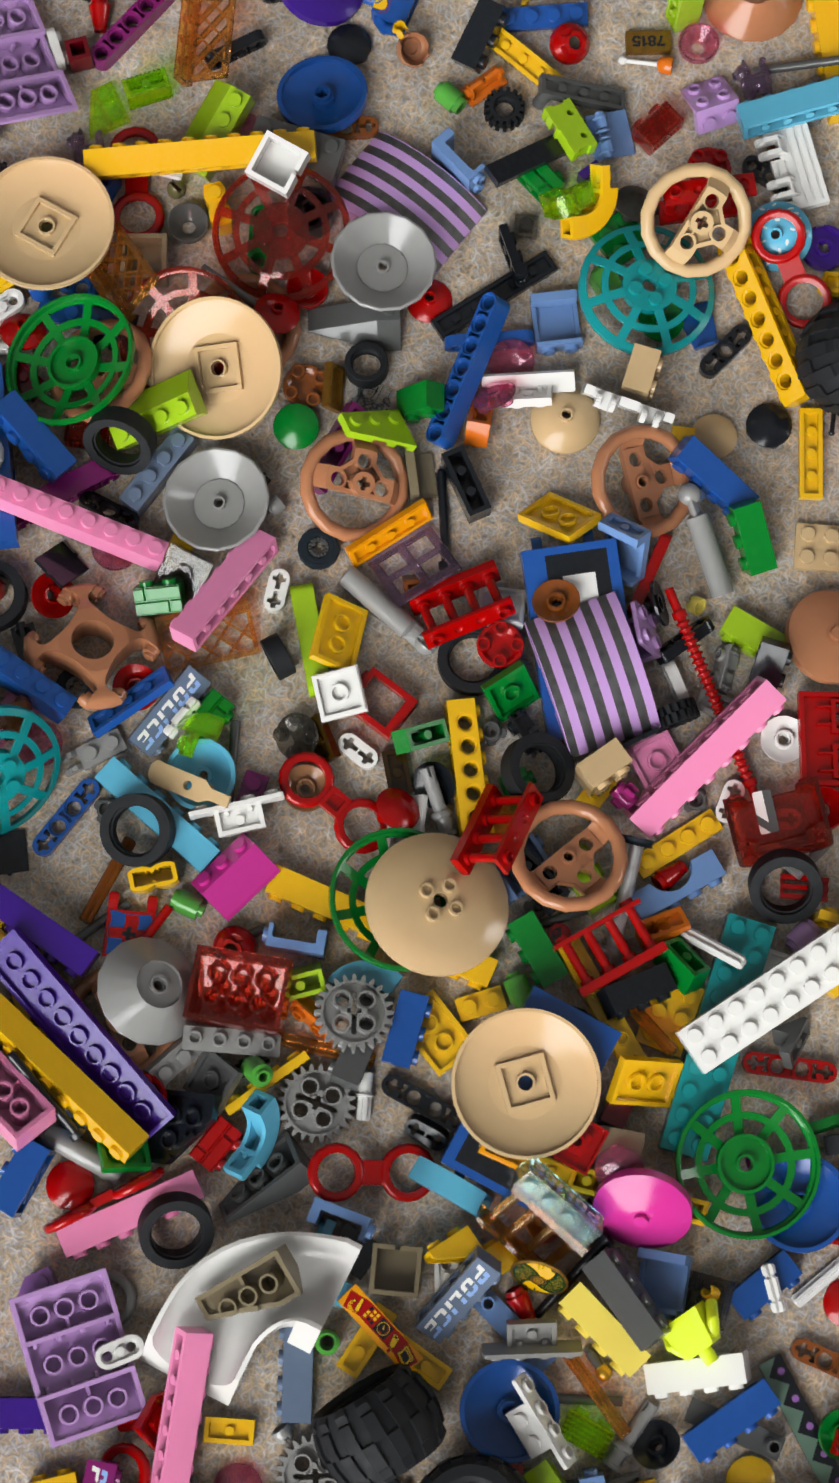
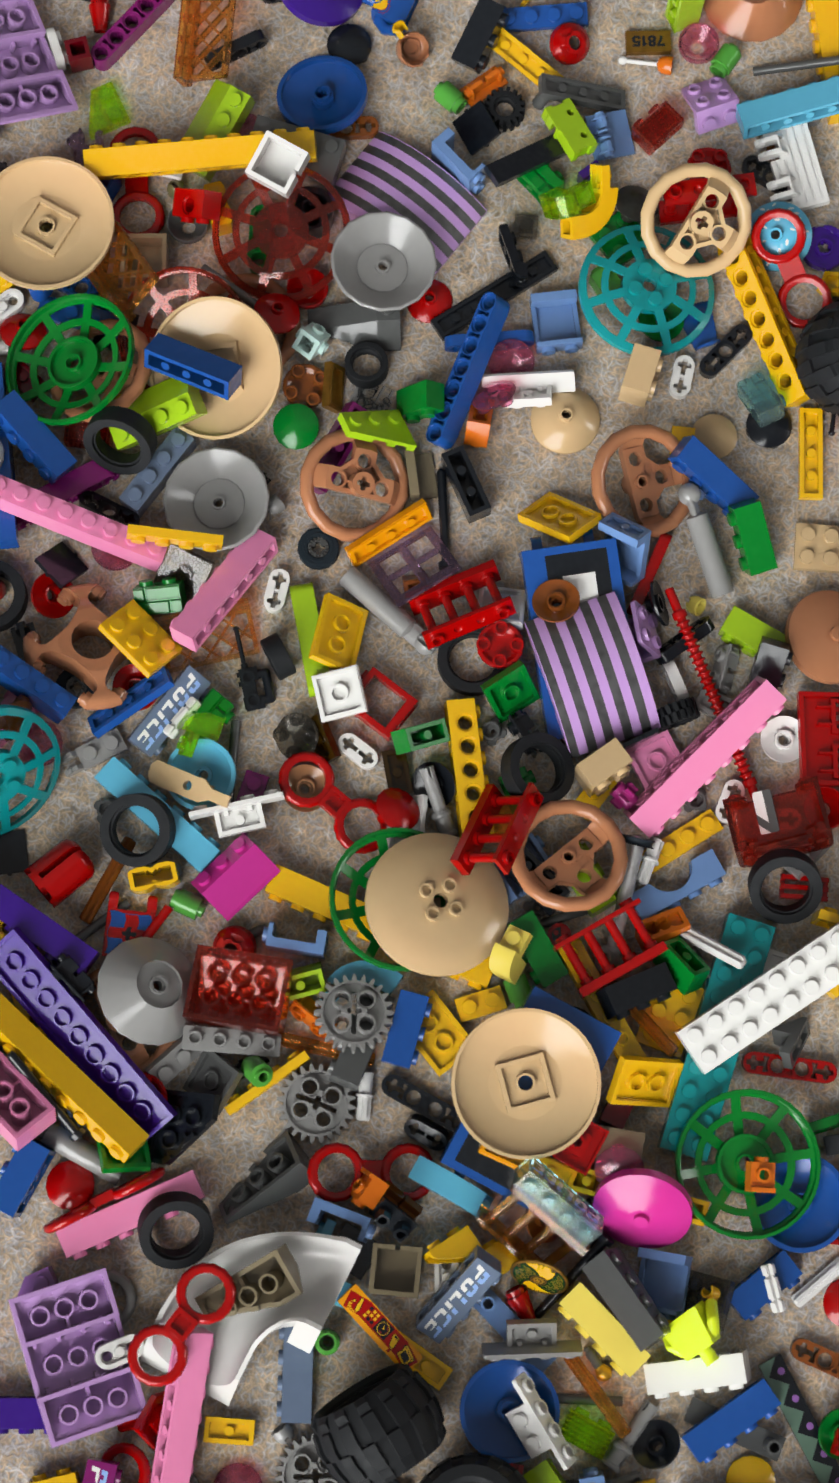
blue beam [32,778,101,857] -> none
clear neon green brick [121,67,173,110] -> none
red brick [189,1115,244,1173] -> none
medium azure arch [223,1089,280,1181] -> none
yellow plate [336,1301,398,1379] -> none
white hinge [580,384,675,428] -> none
red cone [651,860,688,891] -> none
clear purple animal [732,57,773,101] -> none
lavender brick [785,918,821,952] -> none
none -> red cylinder [24,839,95,908]
none -> black hinge [50,952,96,1002]
none -> yellow plate [98,599,183,678]
none -> yellow plate [126,524,224,552]
none -> red bar [127,1263,236,1387]
none -> blue brick [144,333,242,400]
none -> red brick [172,188,222,225]
none -> black piece [233,626,276,712]
none -> light aqua brick [292,322,331,360]
none -> orange brick [350,1167,390,1210]
none -> black hips [369,1180,423,1242]
none -> black piece [452,100,502,156]
none -> light yellow brick [489,924,533,985]
none -> white axle [636,837,665,885]
none -> white beam [669,355,695,400]
none -> bright green brick [709,43,741,78]
none -> clear light blue brick [737,372,786,428]
none -> orange brick [745,1156,776,1193]

